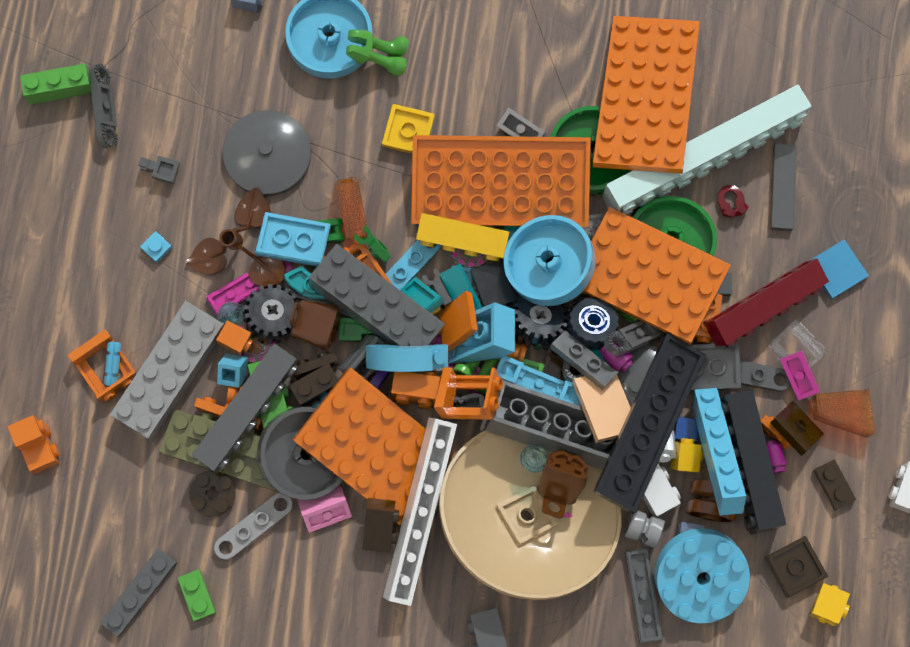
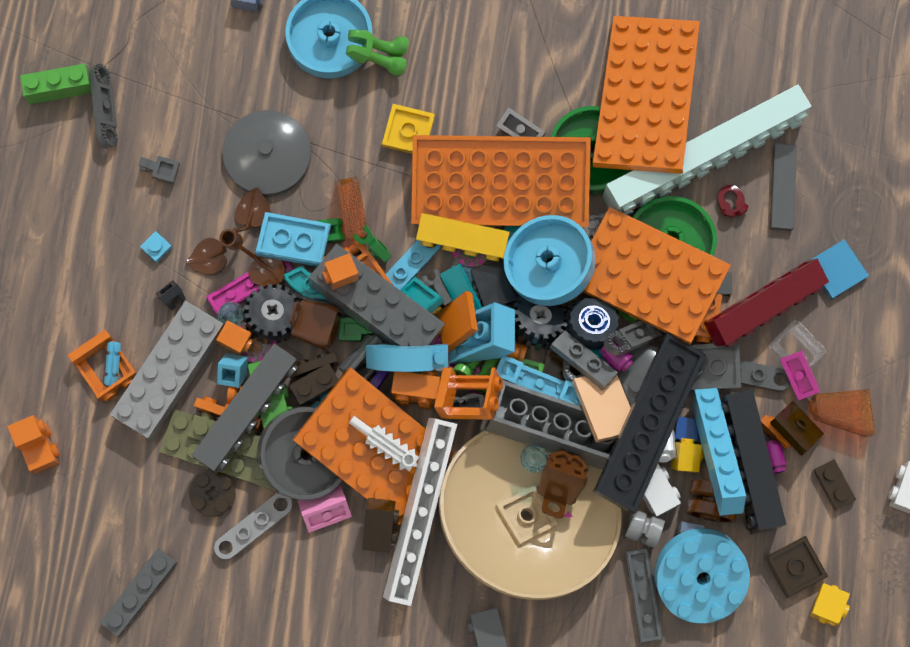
bright green plate [178,569,216,622] -> none
none -> black tile [156,280,186,310]
none -> orange brick [322,253,359,290]
none -> white piece [349,416,420,472]

